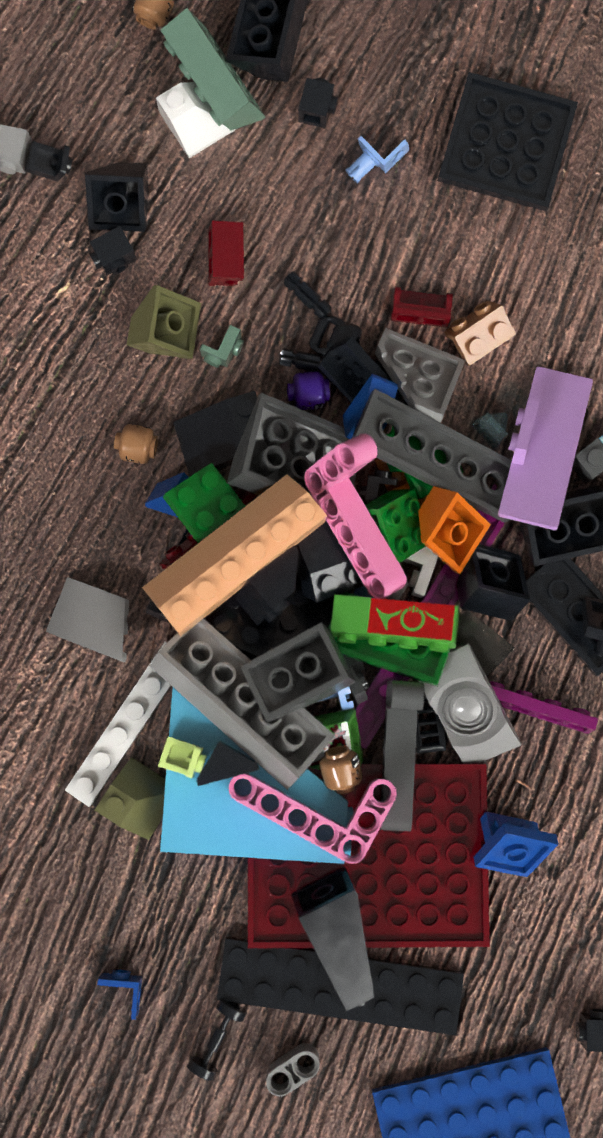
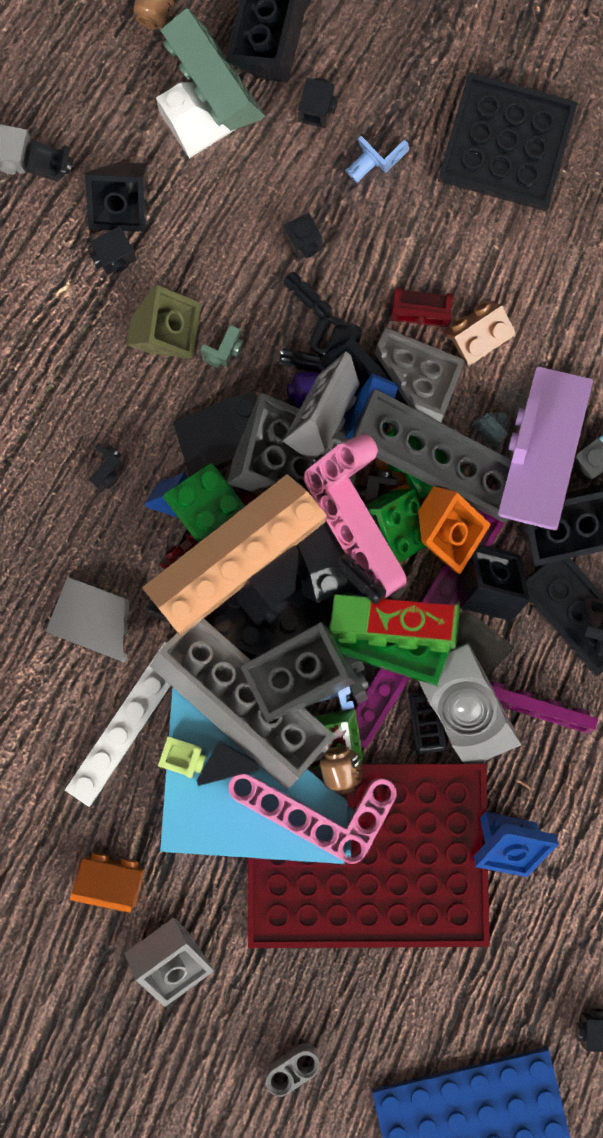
olive slope [94,757,166,840] -> none
blue bracket [97,969,142,1020] -> none
medium nougat head [114,424,158,464] -> none
black wheel [187,998,247,1081] -> none
dark red hinge [208,220,244,286] -> none
black plate [216,937,464,1035] -> none
black slope [291,866,374,1011] -> none
dark grey beam [380,681,424,832] -> none
white slope [403,546,438,599] -> none
none -> orange slope [69,852,145,913]
none -> black bracket [89,443,124,492]
none -> light grey slope [124,918,214,1007]
none -> black brick [283,212,322,261]
none -> light grey slope [283,352,360,461]
none -> black axle [336,554,386,604]

